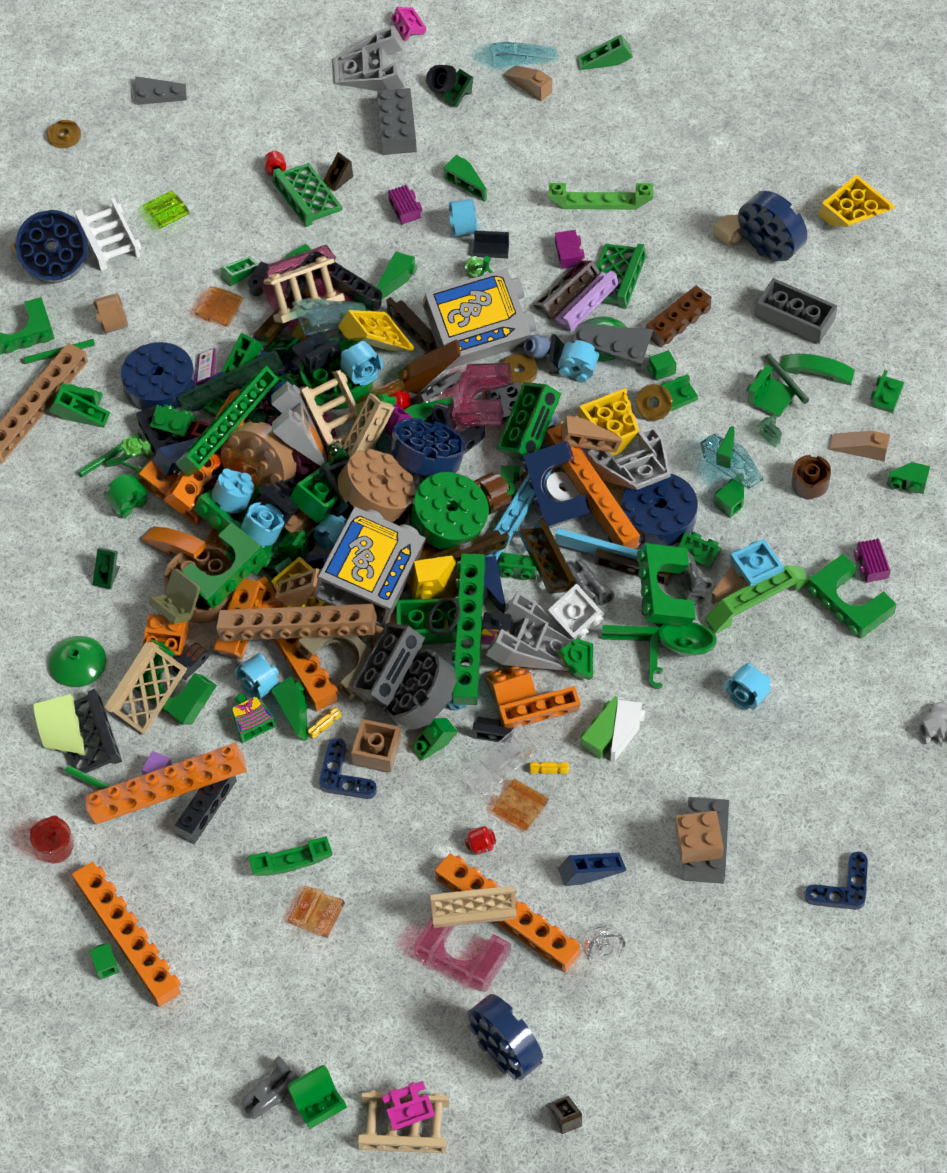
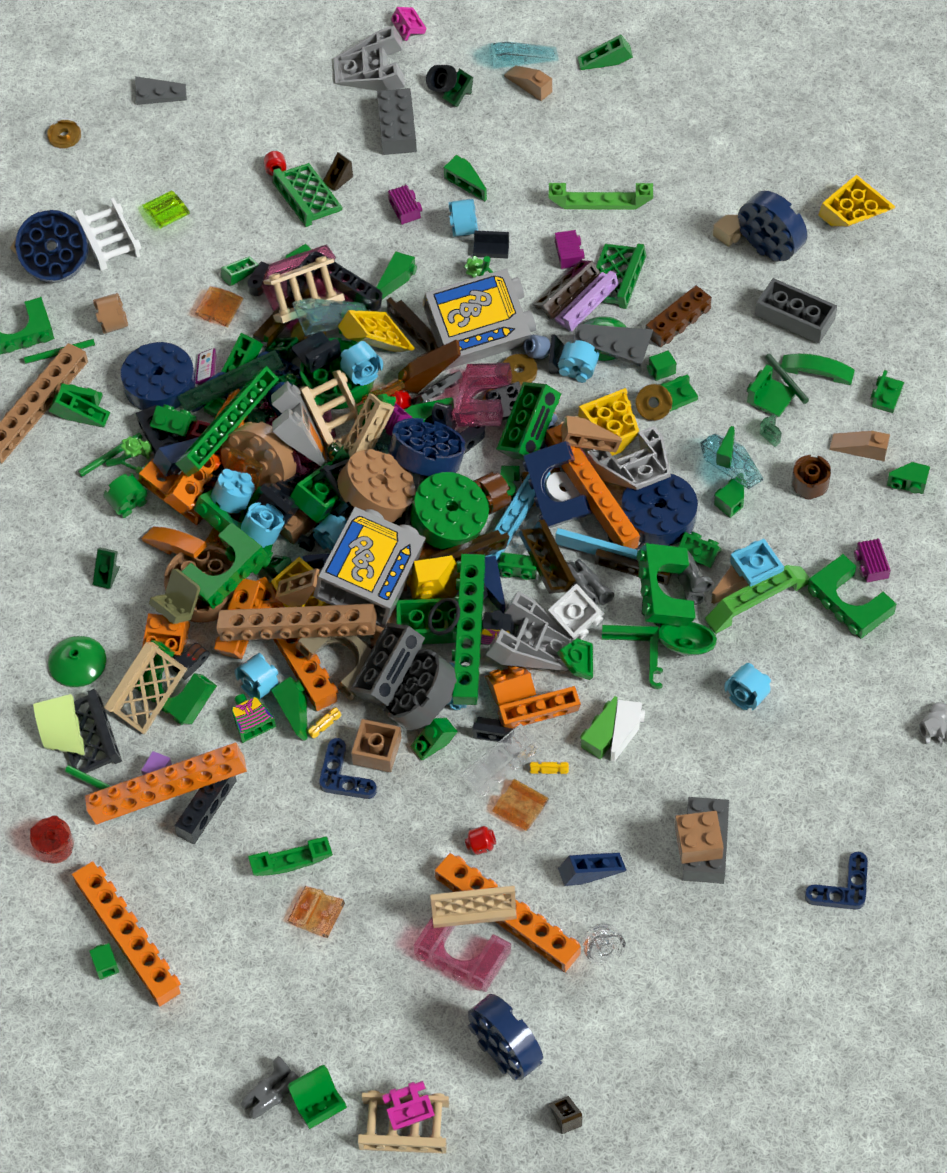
green slope [278,530,309,562] -> none

